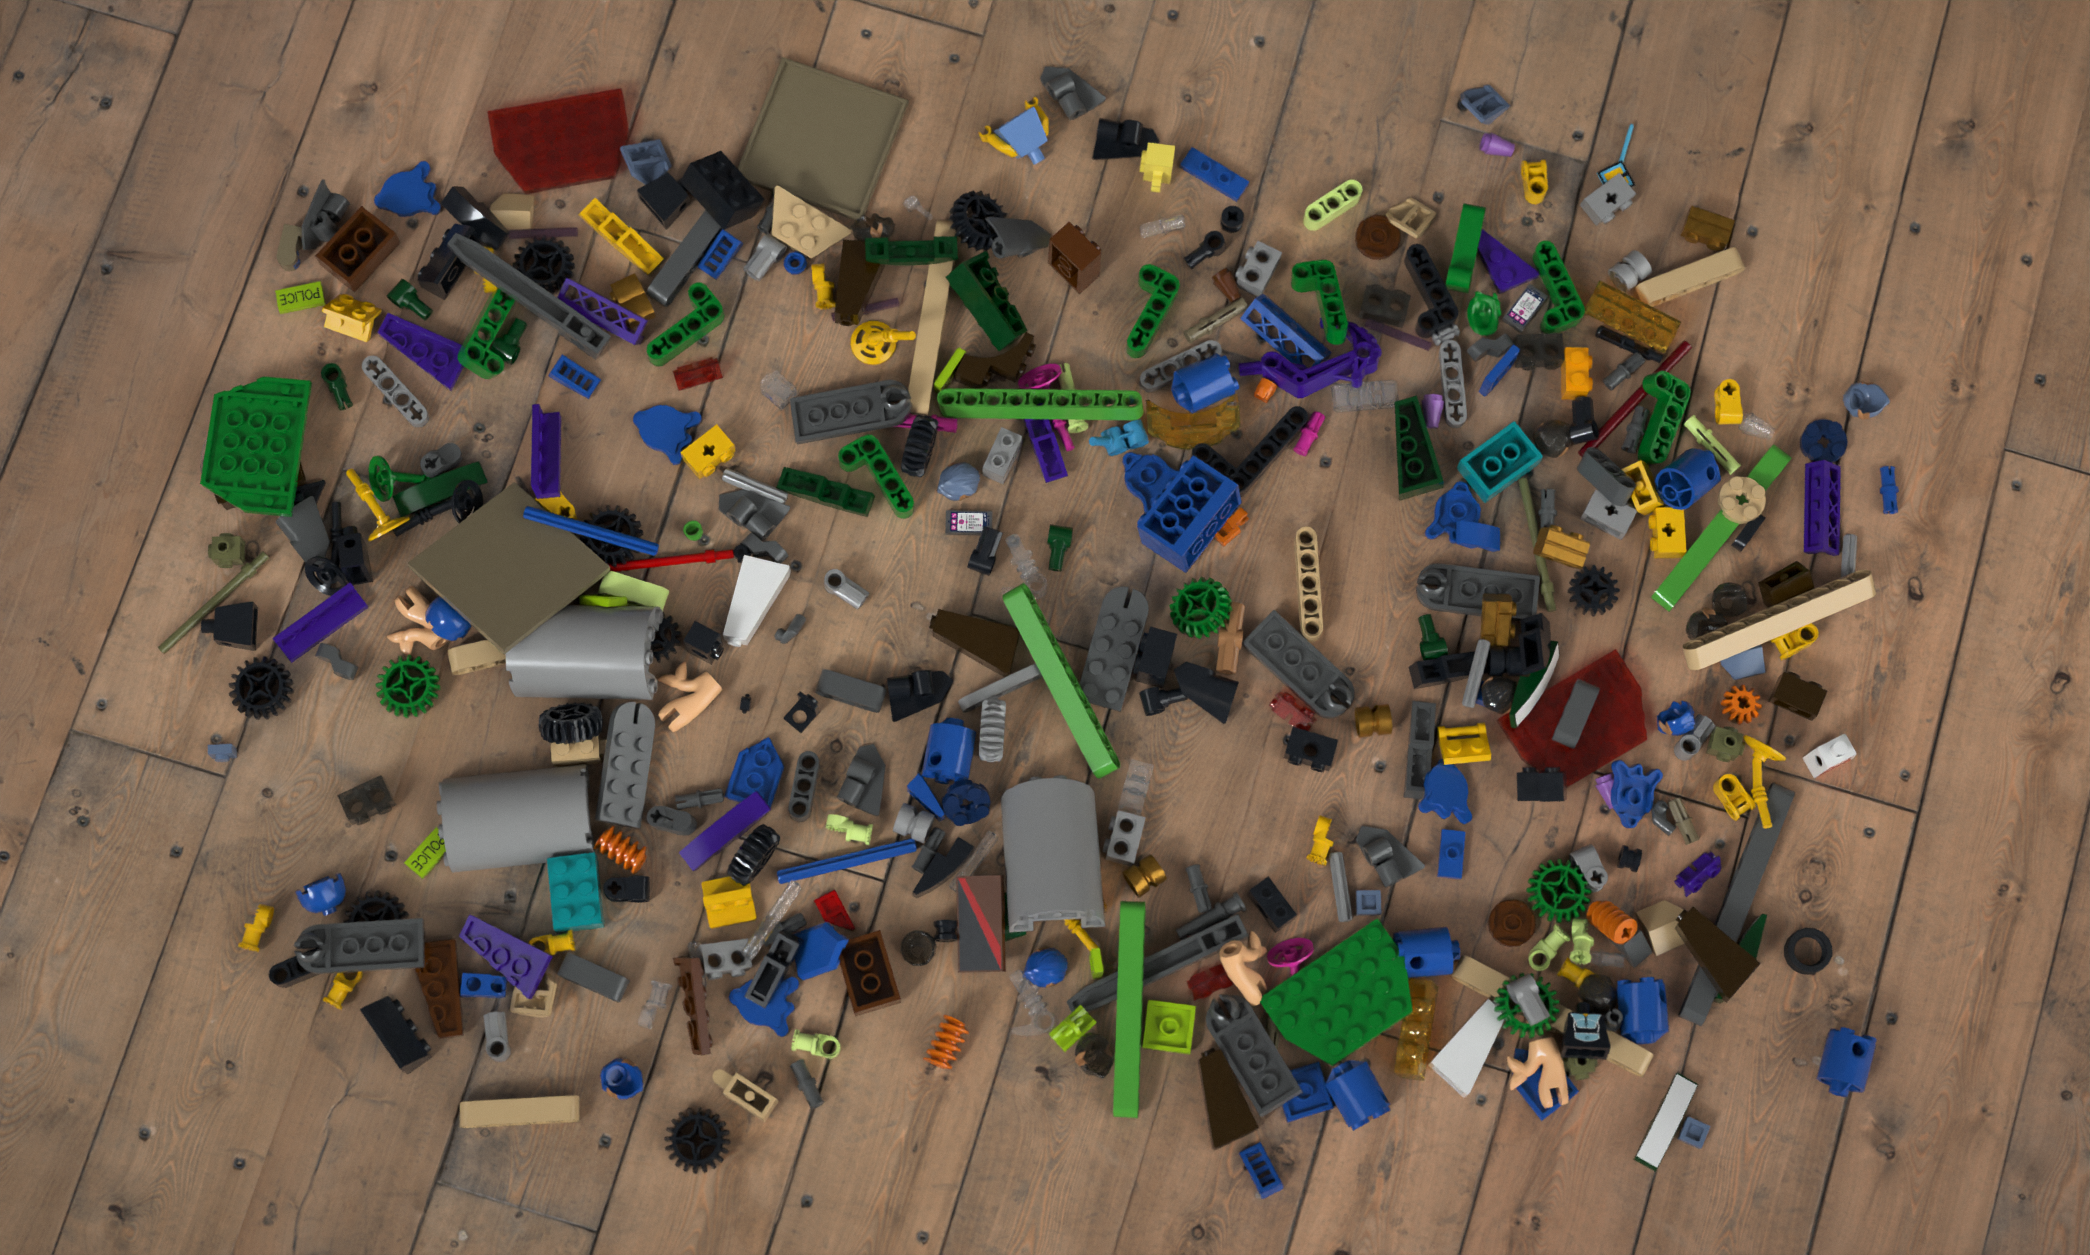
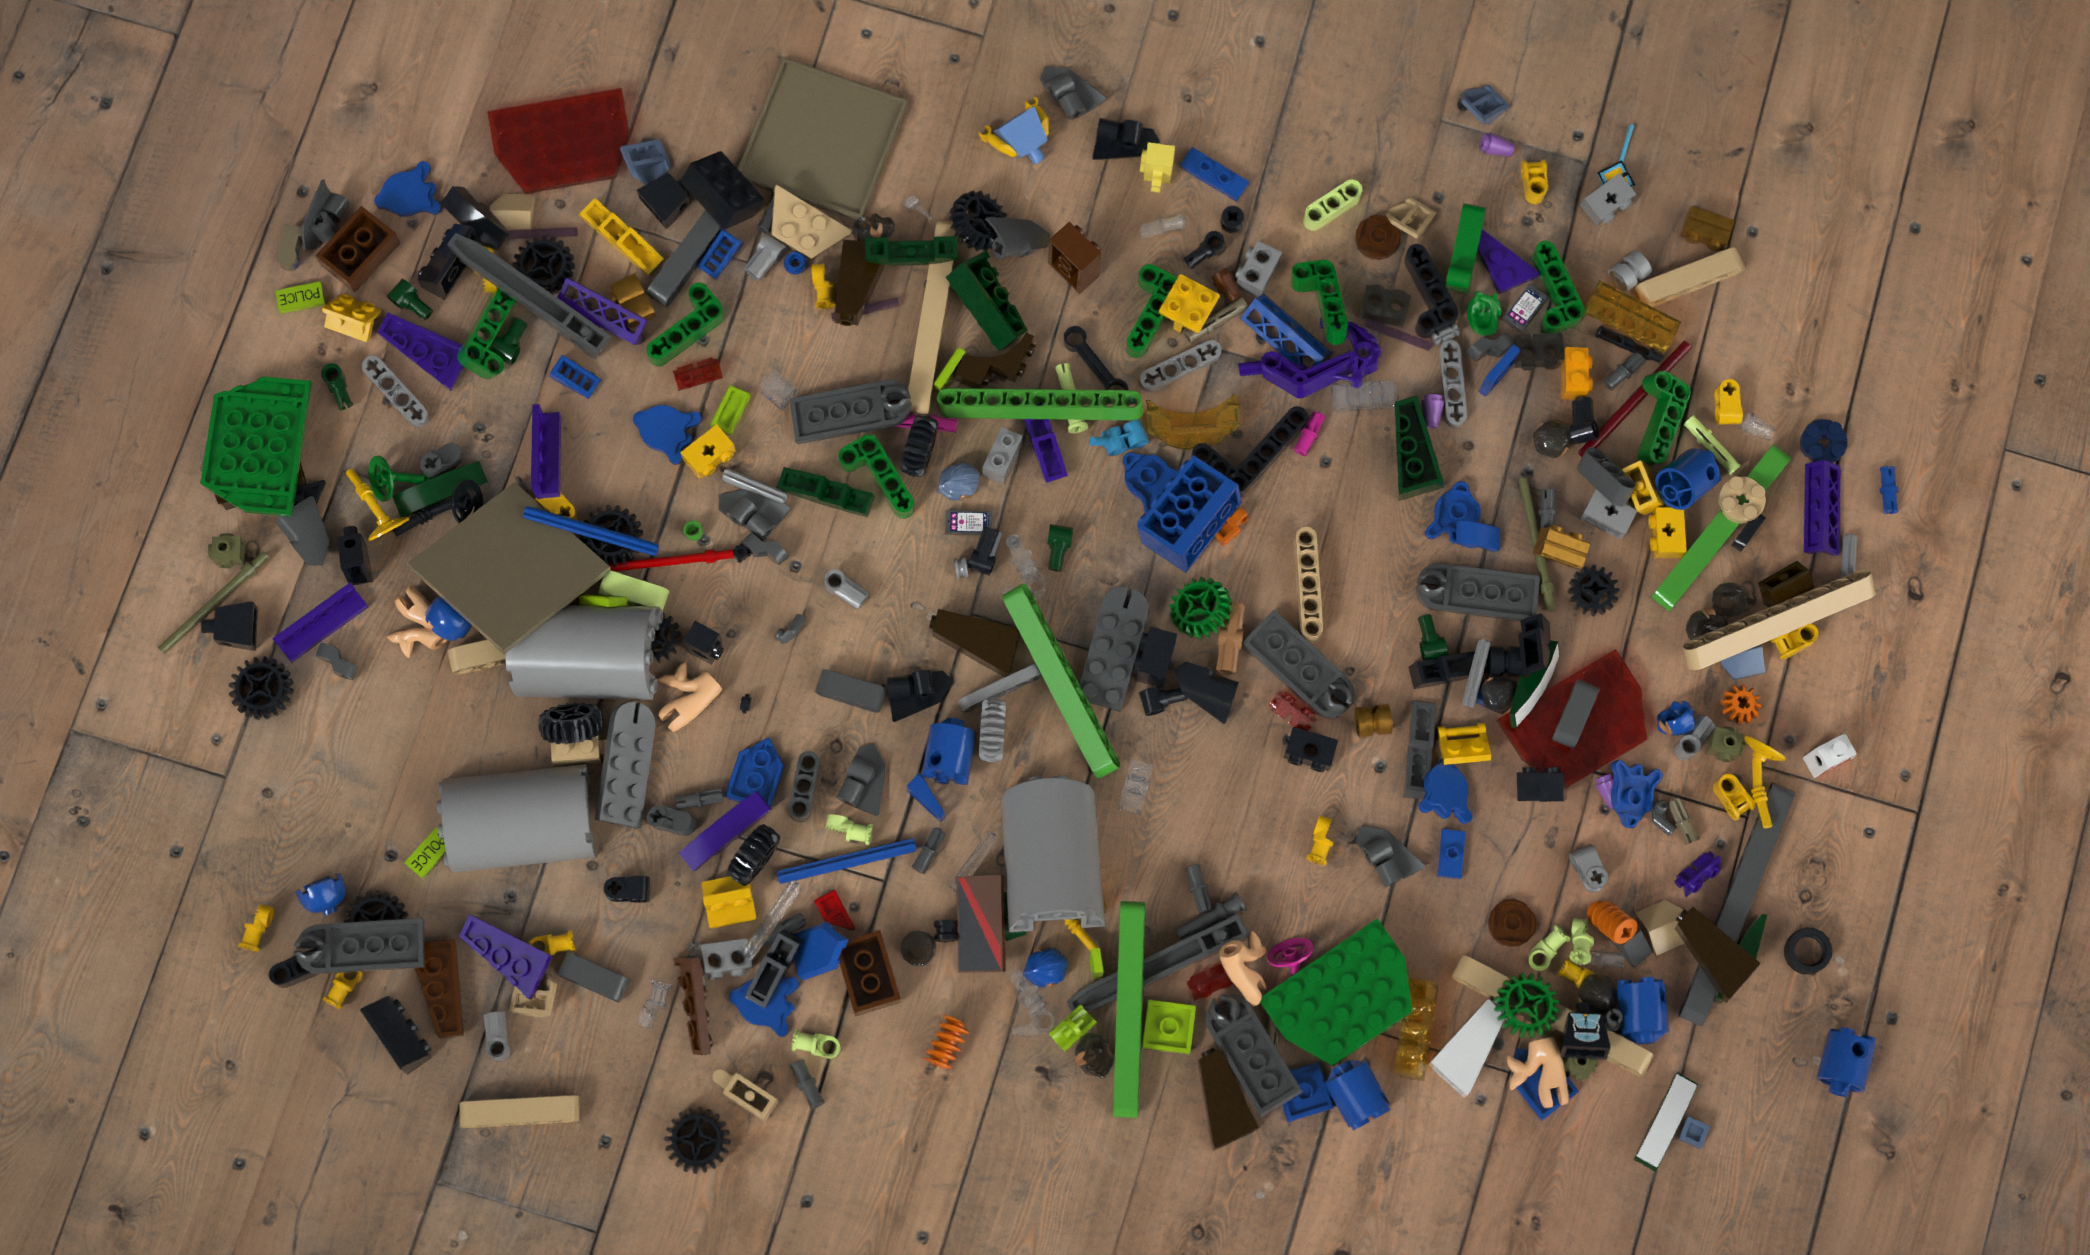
sand blue plate [208,744,237,762] -> none
black dish [305,502,347,596] -> none
clear smoke brick [337,775,397,825] -> none
green gear [376,655,441,718] -> none
blue leg [460,973,507,998] -> none
teal brick [547,852,605,933] -> none
orange piece [594,826,647,875] -> none
blue hair [600,1058,643,1100] -> none
white slope [723,555,791,647] -> none
black bracket [784,691,820,733] -> none
yellow dish [850,321,916,365] -> none
light grey wheel [893,803,935,843] -> none
black slope [912,837,974,898] -> none
dark blue plate [942,779,990,826] -> none
dark pink dish [1018,364,1075,451] -> none
light grey brick [1103,810,1146,866] -> none
pearl gold wheel [1122,854,1167,898] -> none
blue cylinder [1171,353,1239,414] -> none
blue slope [1239,1142,1283,1199] -> none
black brick [1247,876,1297,933] -> none
orange hose [1254,378,1278,403] -> none
light grey axle [1329,852,1352,922] -> none
sand blue plate [1356,890,1381,916] -> none
blue cylinder [1393,927,1460,979] -> none
teal brick [1456,421,1543,504] -> none
pearl gold brick [1480,593,1516,646] -> none
light grey piece [1507,974,1550,1026] -> none
green gear [1526,859,1592,923] -> none
black wheel [1617,845,1642,873] -> none
dark grey pin [1621,406,1650,453] -> none
dark brown brick [1768,672,1827,721] -> none
sand blue hair [1843,381,1890,420] -> none
none -> lime tile [710,385,751,436]
none -> light grey bush [954,557,968,579]
none -> black piece [1063,326,1129,390]
none -> yellow bracket [1159,274,1220,333]

